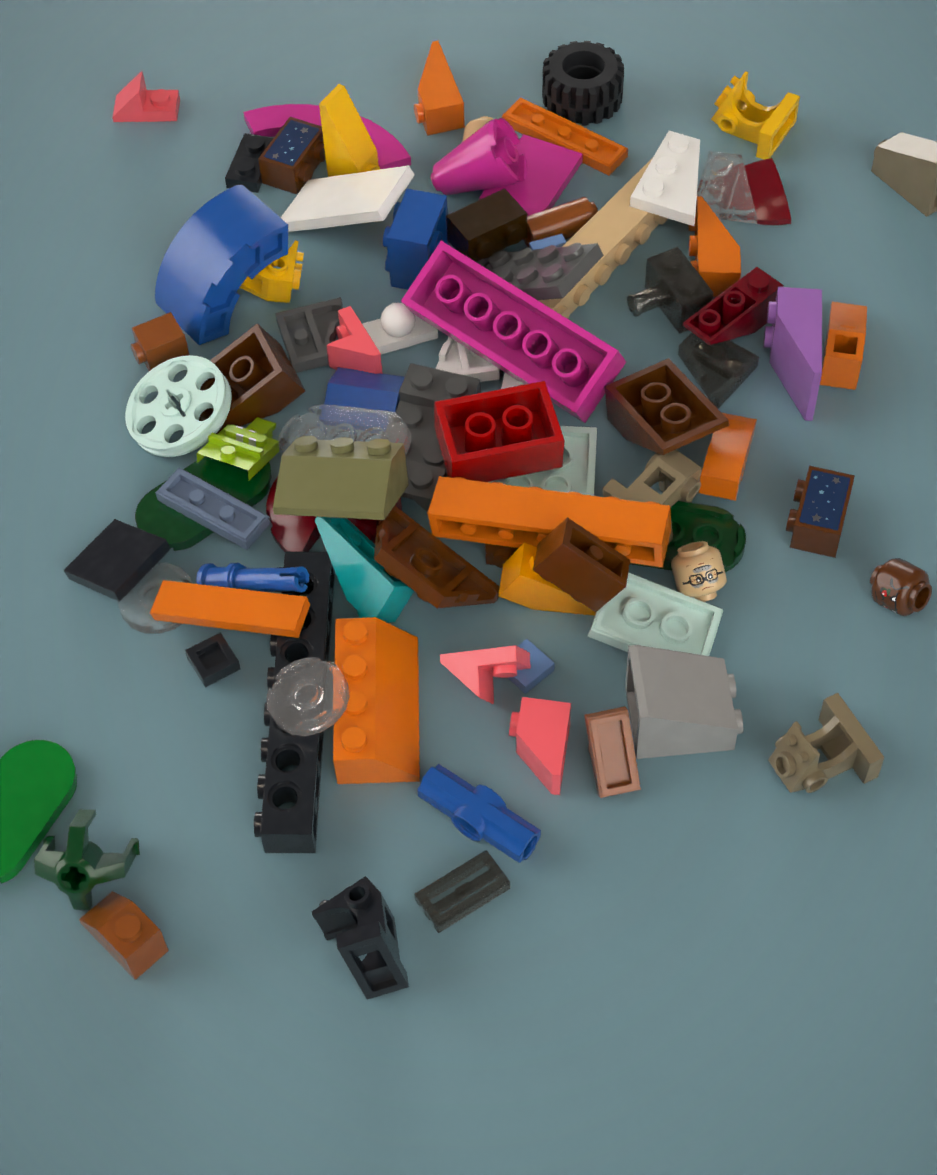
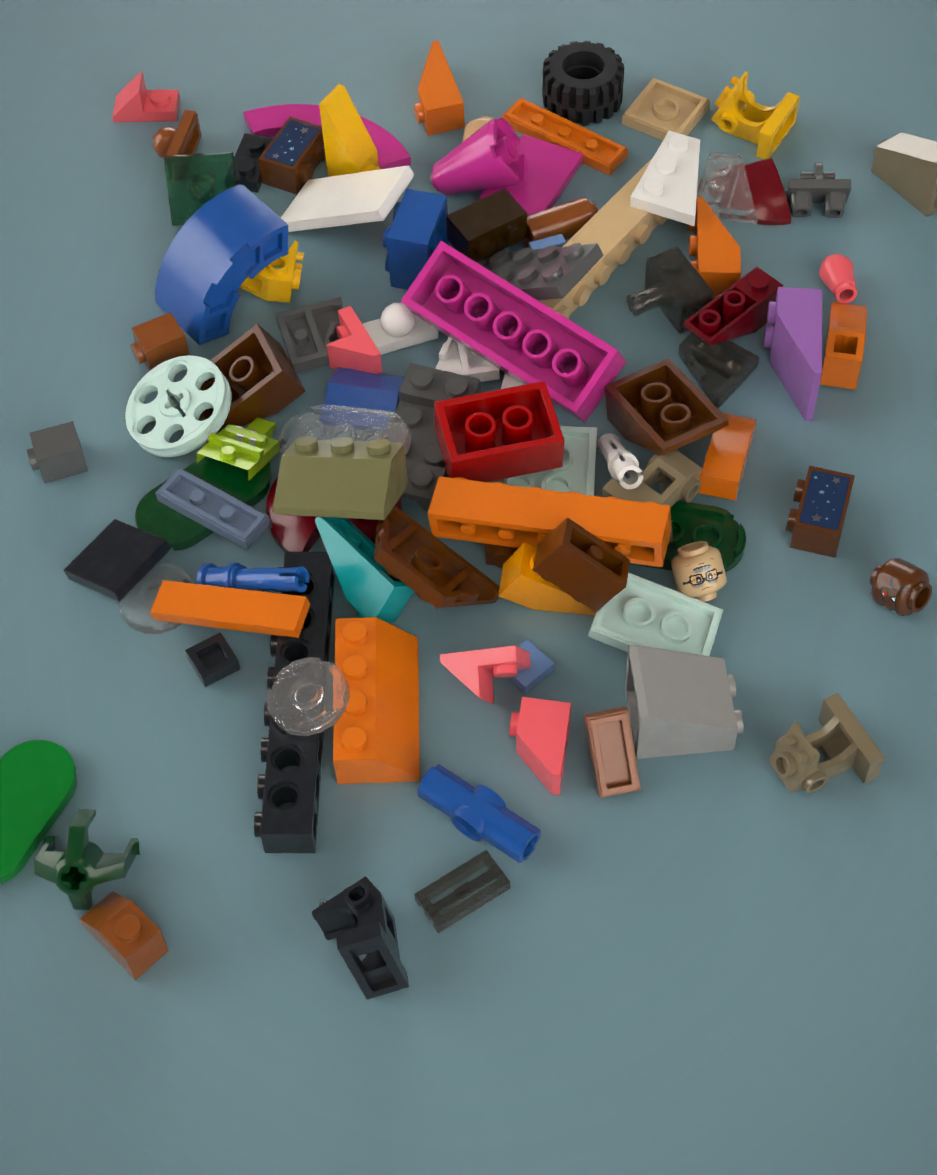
none -> dark grey brick [27,421,88,483]
none -> dark orange tile [152,110,202,181]
none -> clear green tile [164,151,237,226]
none -> white pin [597,433,643,489]
none -> tan tile [622,78,710,141]
none -> dark grey hips [785,162,851,218]
none -> coral cone [819,254,857,303]

